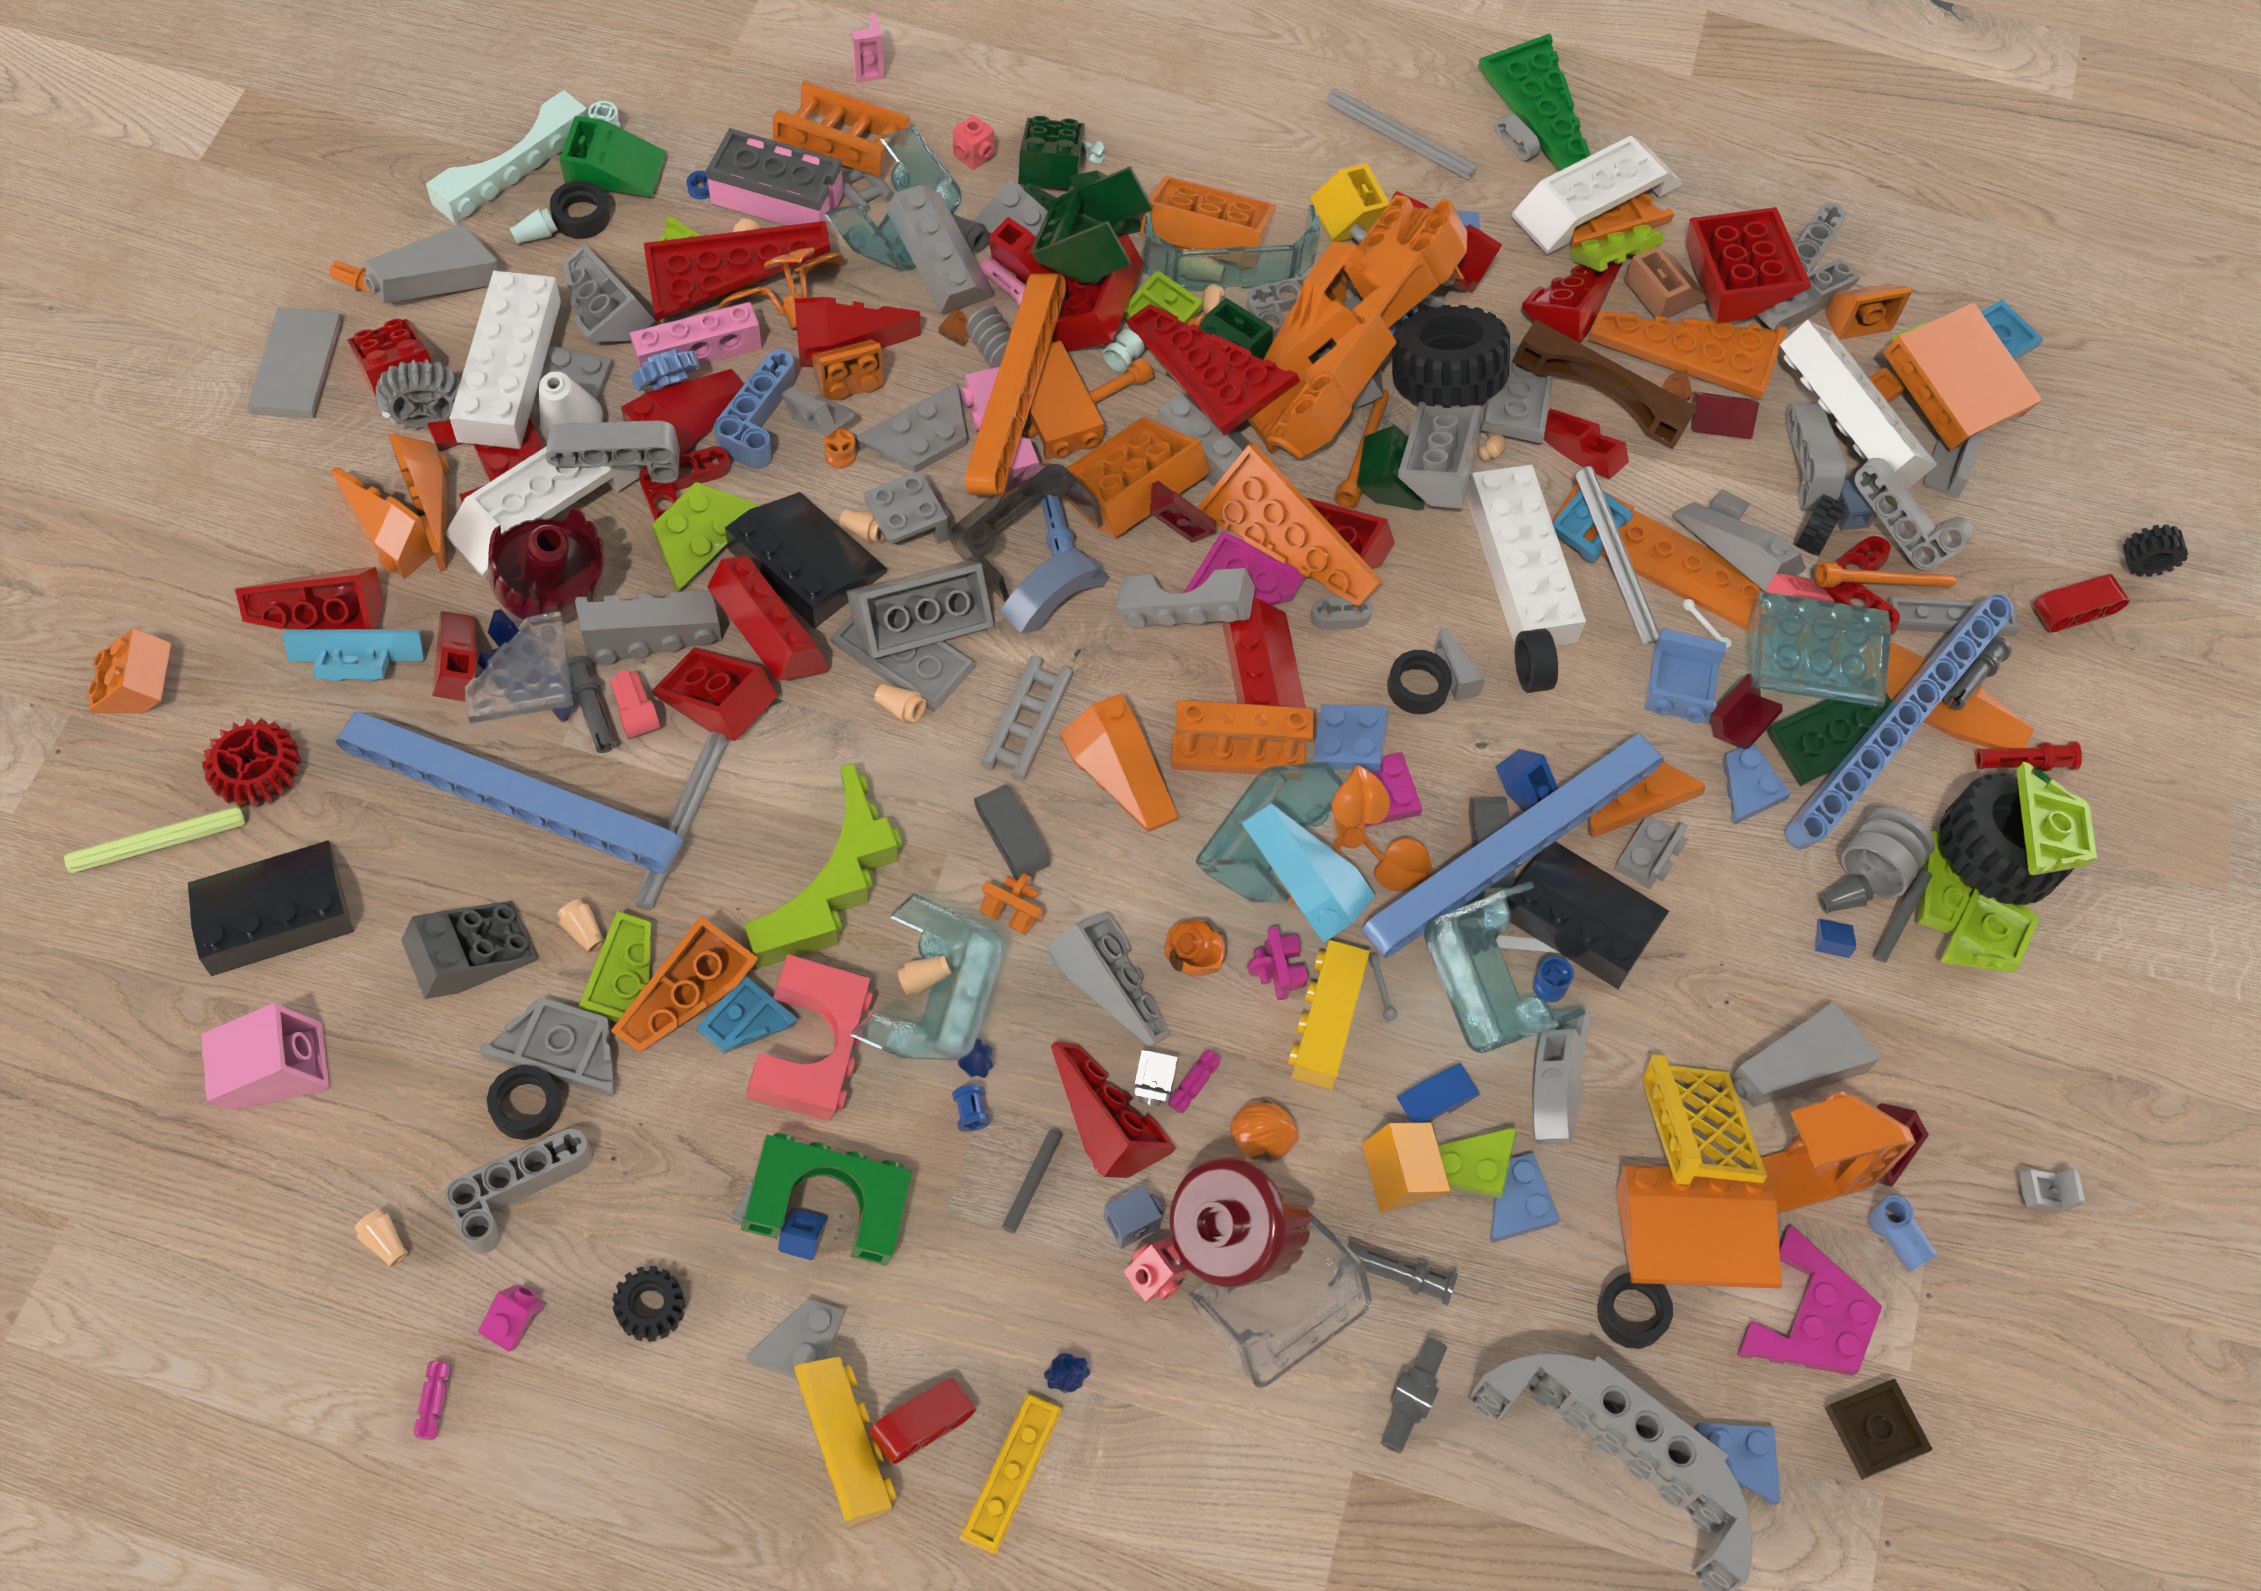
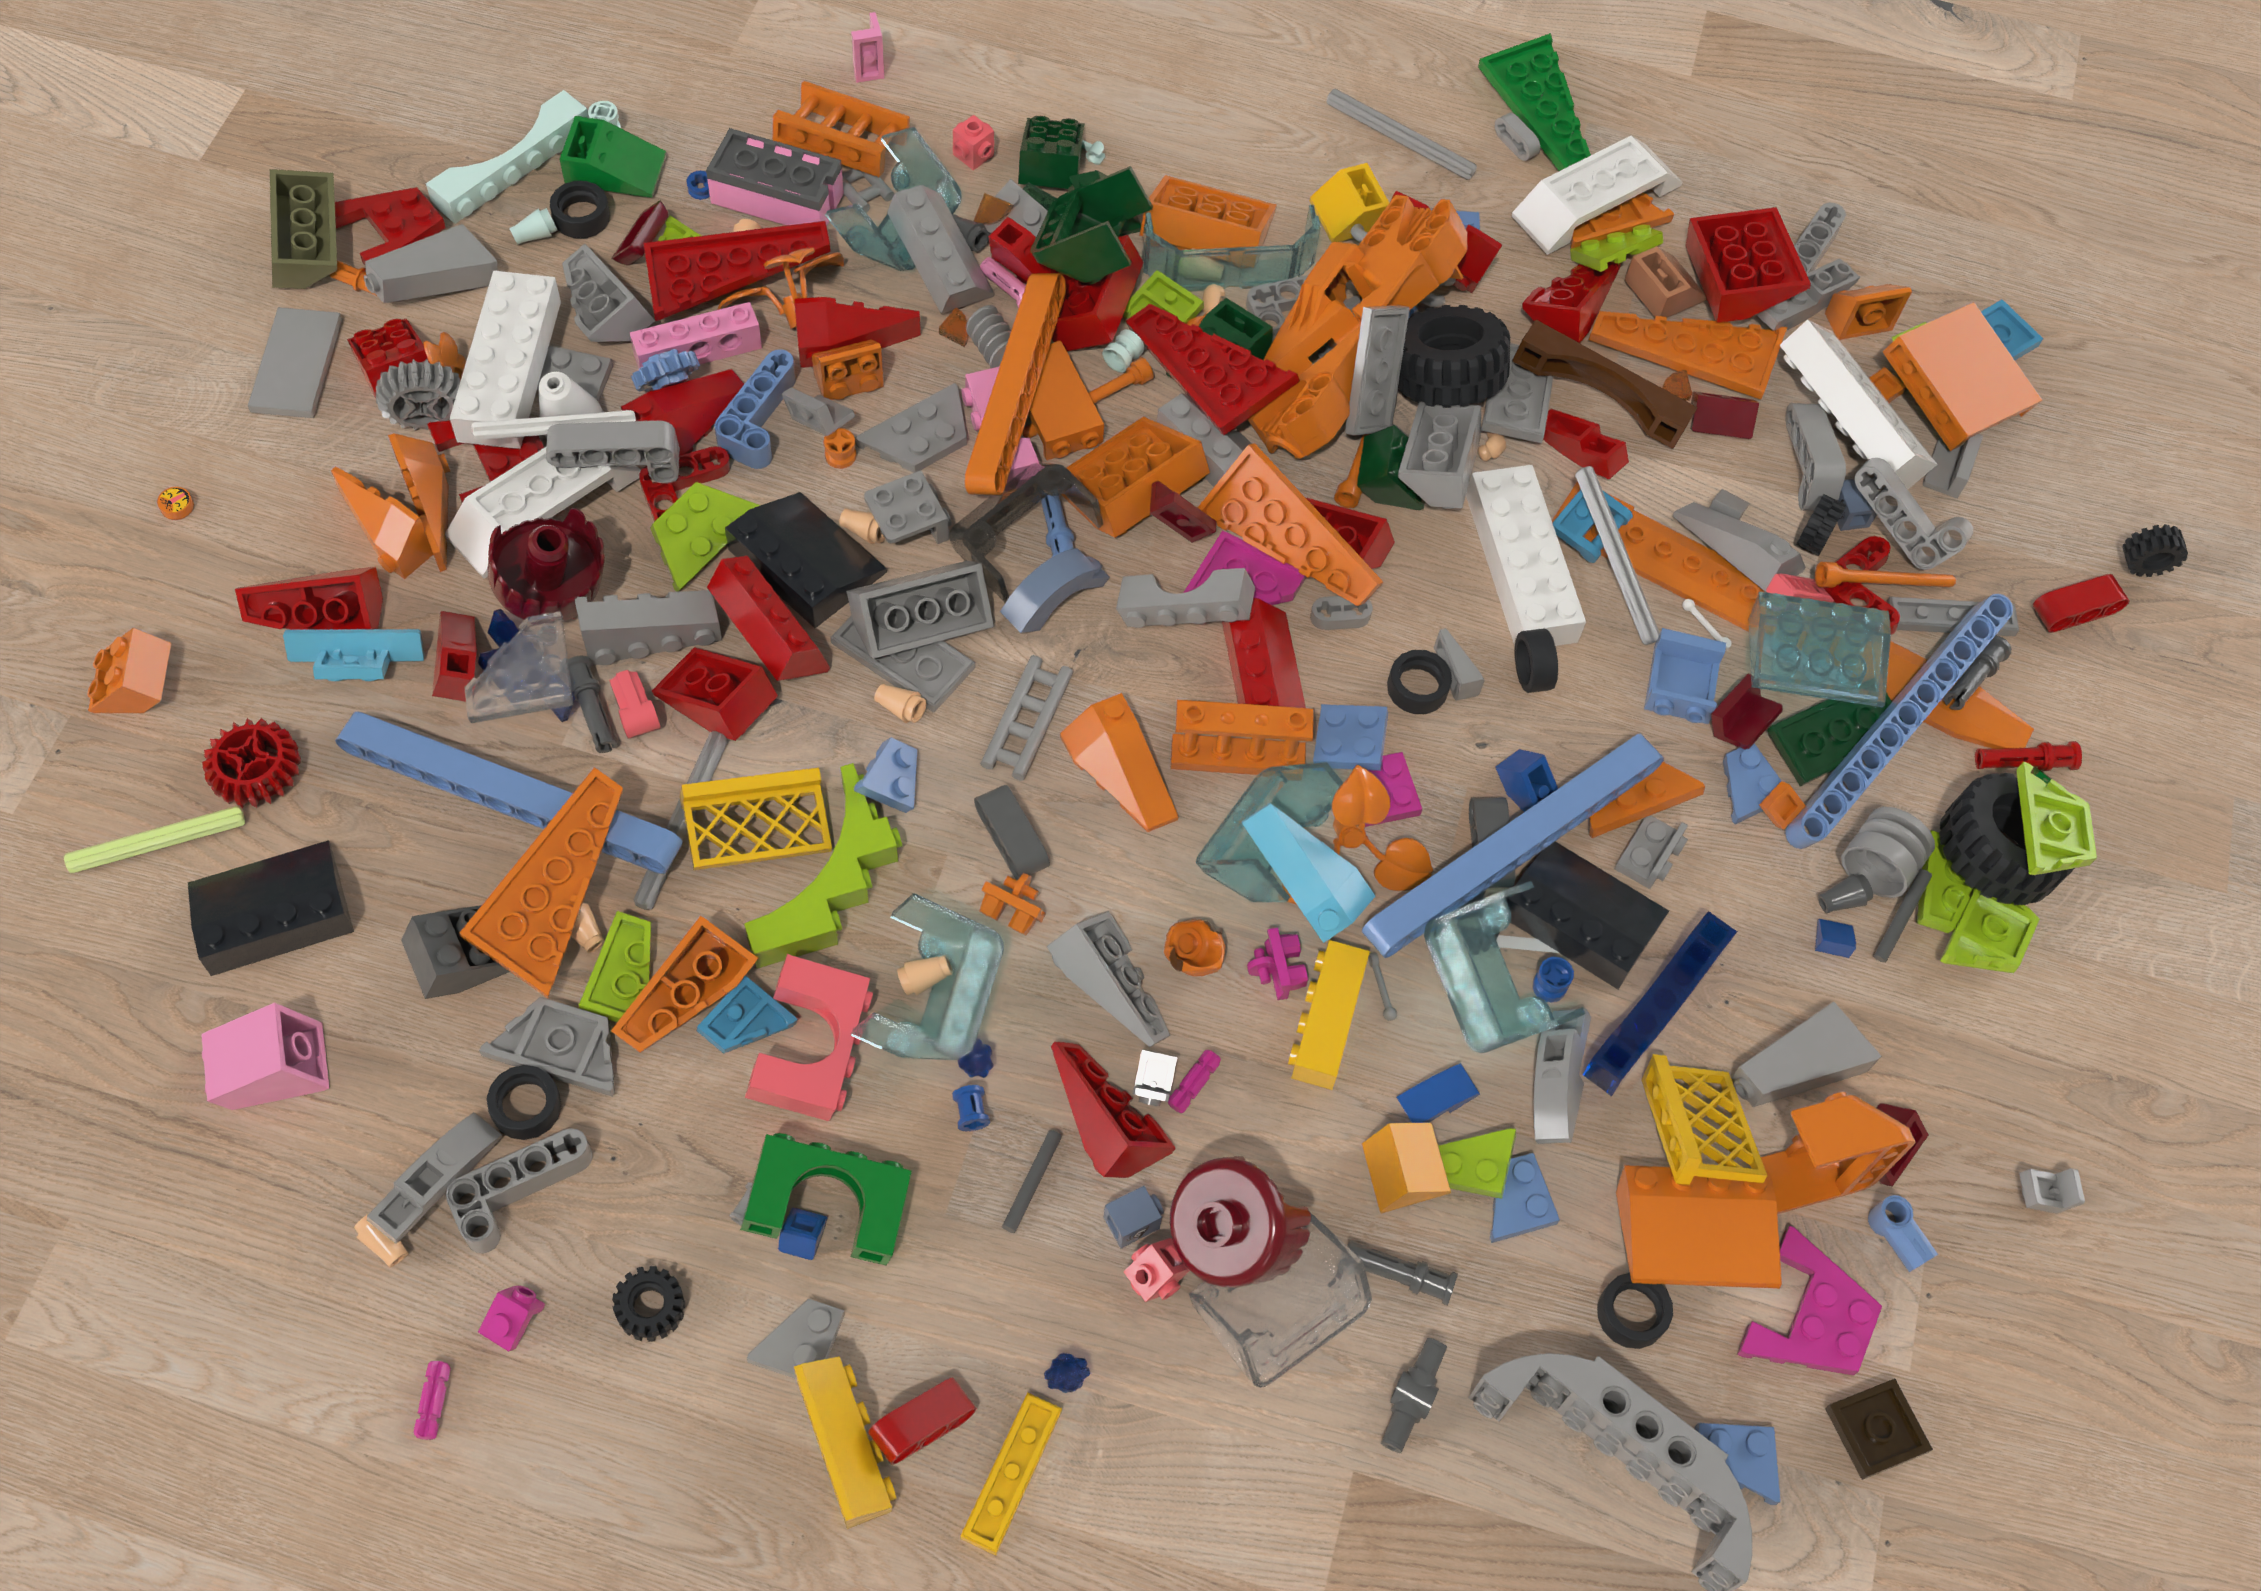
orange hair [1230,1100,1299,1162] -> none
none -> tile [157,487,194,520]
none -> olive slope [269,169,337,289]
none -> red wing [335,187,446,265]
none -> light grey slope [367,1112,502,1244]
none -> orange plate [423,332,466,380]
none -> orange wing [459,767,623,998]
none -> white axle [472,410,636,440]
none -> dark red piece [611,200,669,265]
none -> yellow fence [679,767,832,870]
none -> medium blue wing [854,737,917,813]
none -> clear orange tile [974,193,1014,225]
none -> light grey tile [1345,305,1410,435]
none -> clear blue arch [1583,911,1738,1096]
none -> orange plate [1759,781,1806,830]

